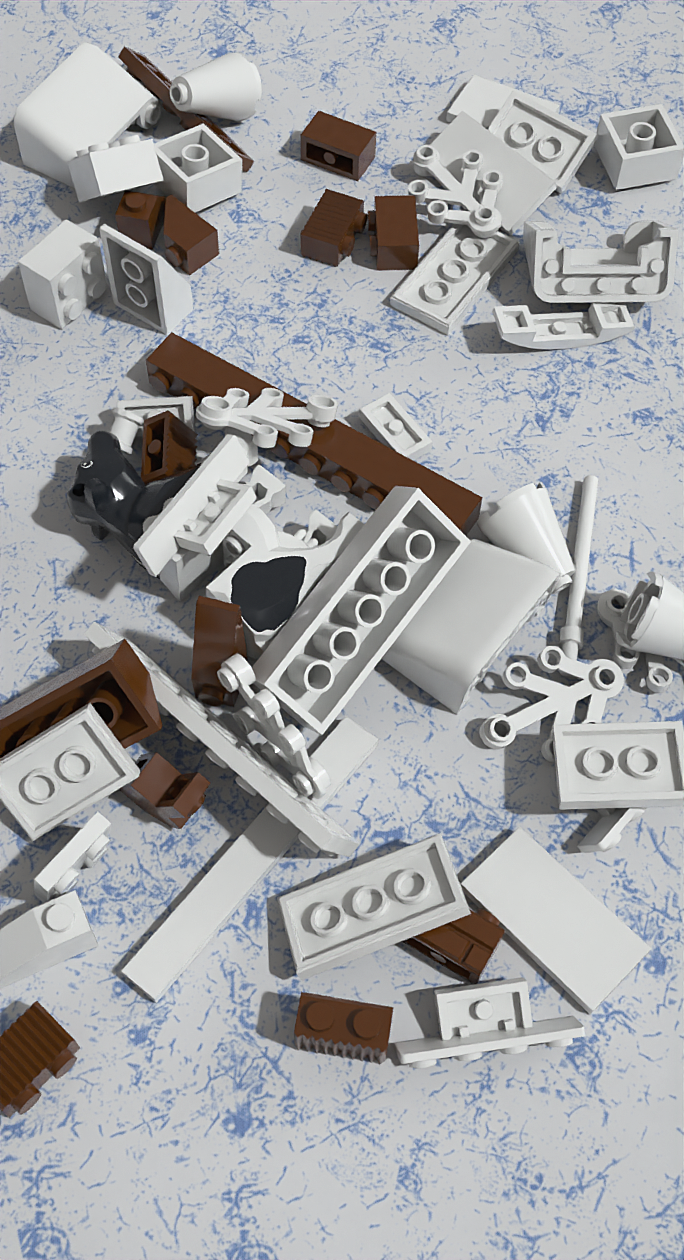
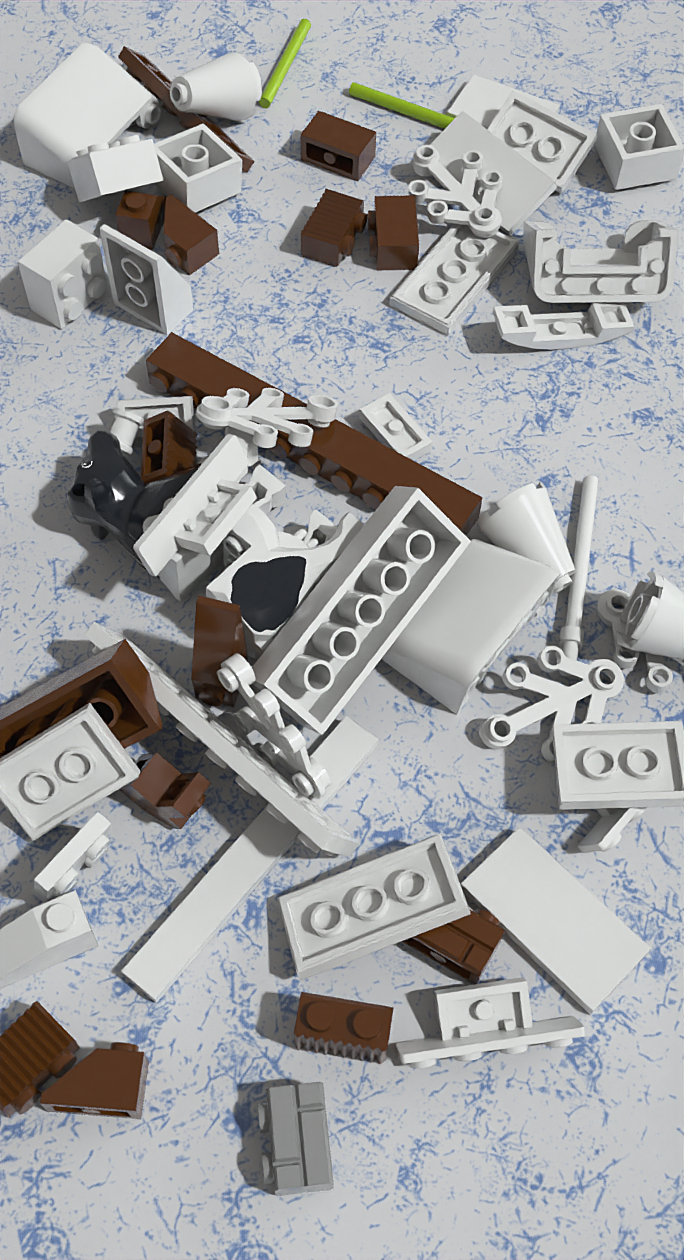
none -> reddish brown slope [40,1042,149,1119]
none -> lime bar [258,19,311,108]
none -> light grey brick [258,1082,334,1196]
none -> lime bar [349,82,455,129]

